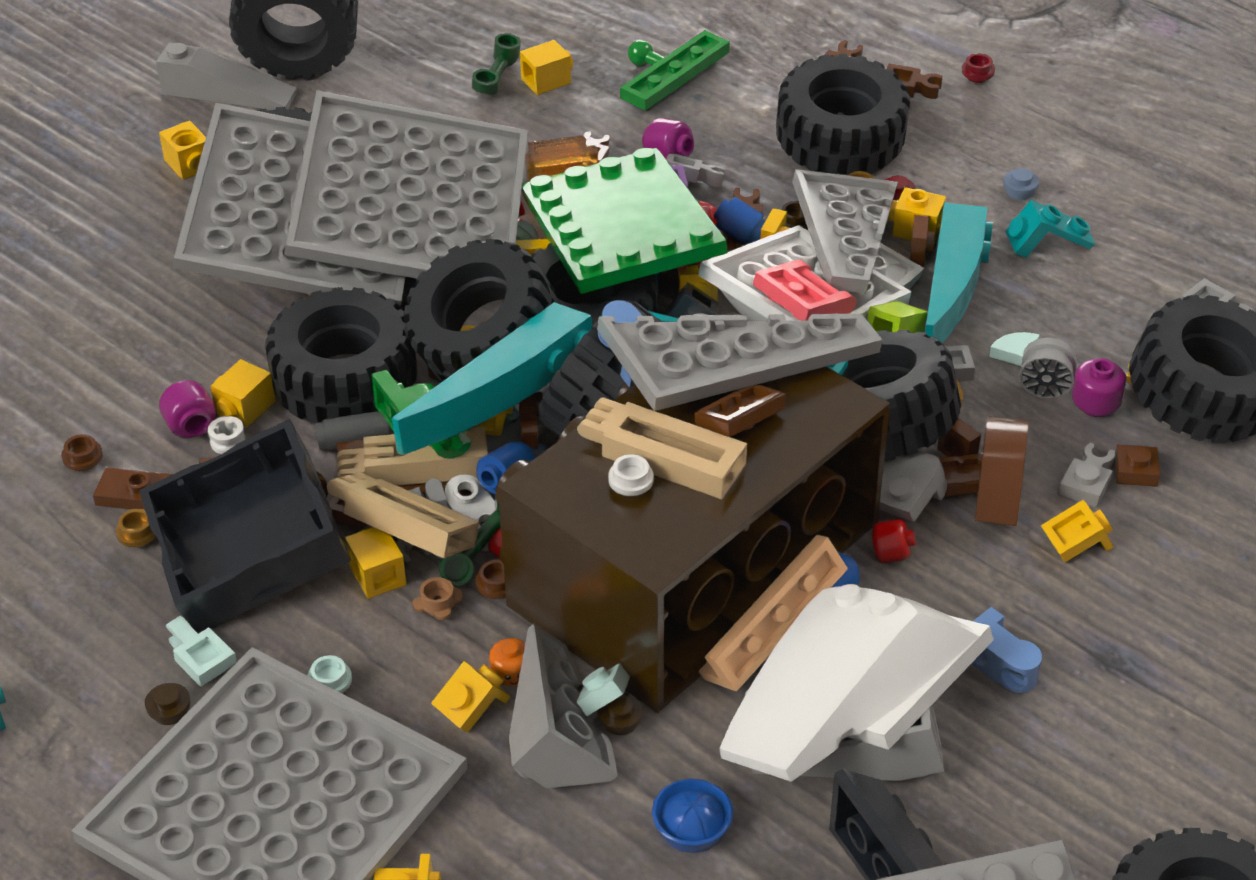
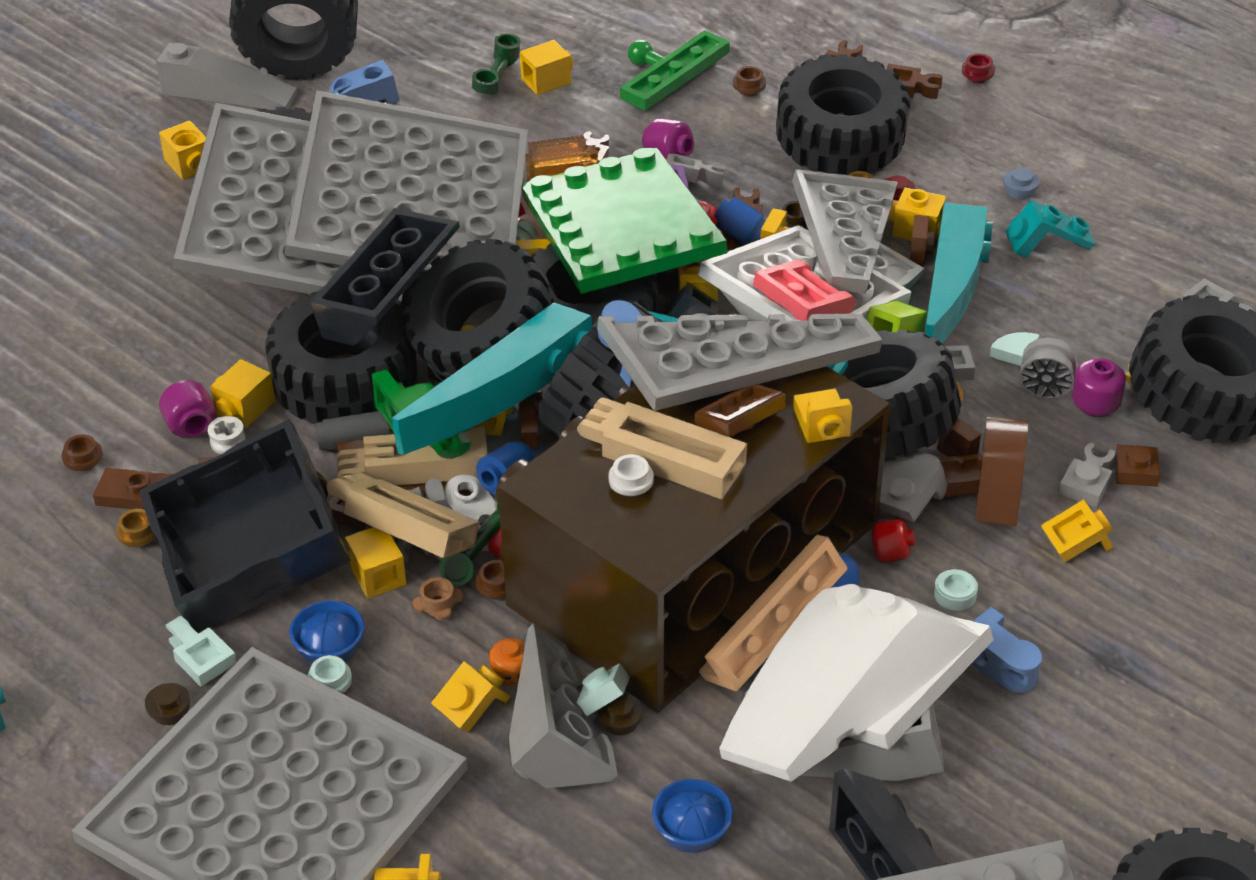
none -> blue hat [289,600,365,664]
none -> black slope [310,208,460,346]
none -> medium blue leg [330,60,400,104]
none -> reddish brown plate [733,66,766,96]
none -> yellow bracket [793,388,852,443]
none -> light aqua tile [934,569,978,611]

